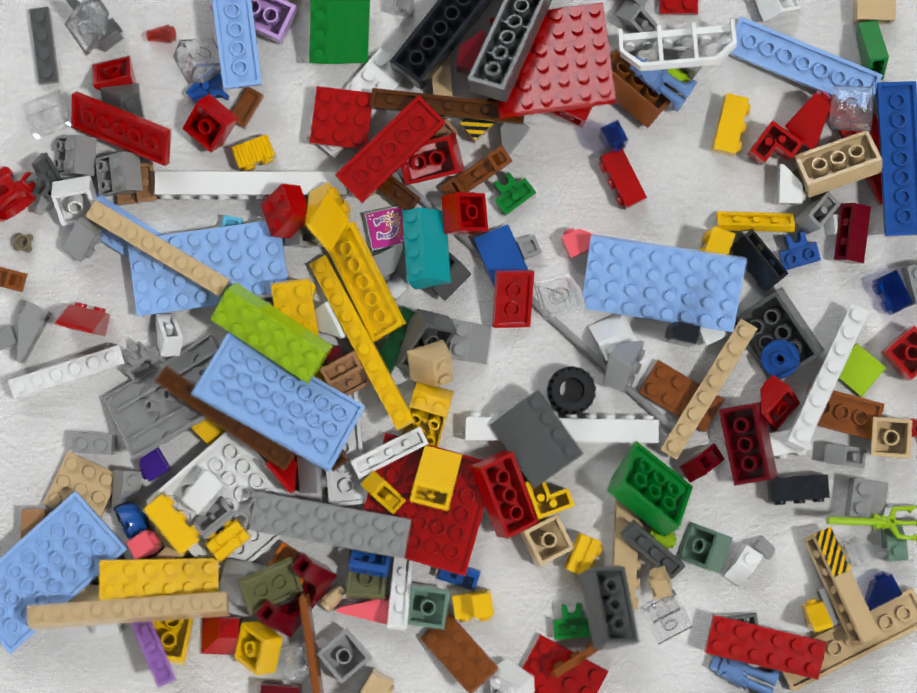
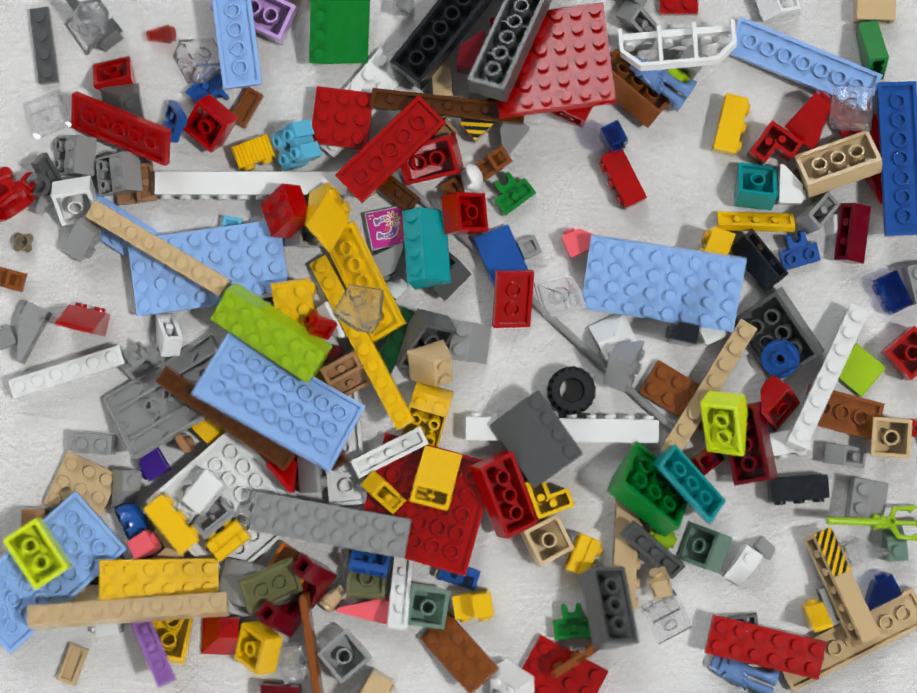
none -> neon yellow brick [3,517,73,590]
none -> tan tile [57,642,89,686]
none -> blue plate [162,99,187,143]
none -> medium nougat plate [175,433,197,454]
none -> medium azure brick [271,119,322,172]
none -> red bracket [304,309,338,340]
none -> clear slope [333,284,384,334]
none -> white hair [461,164,483,193]
none -> teal slope [652,444,726,524]
none -> neon yellow slope [700,391,748,456]
none -> teal slope [734,162,777,211]

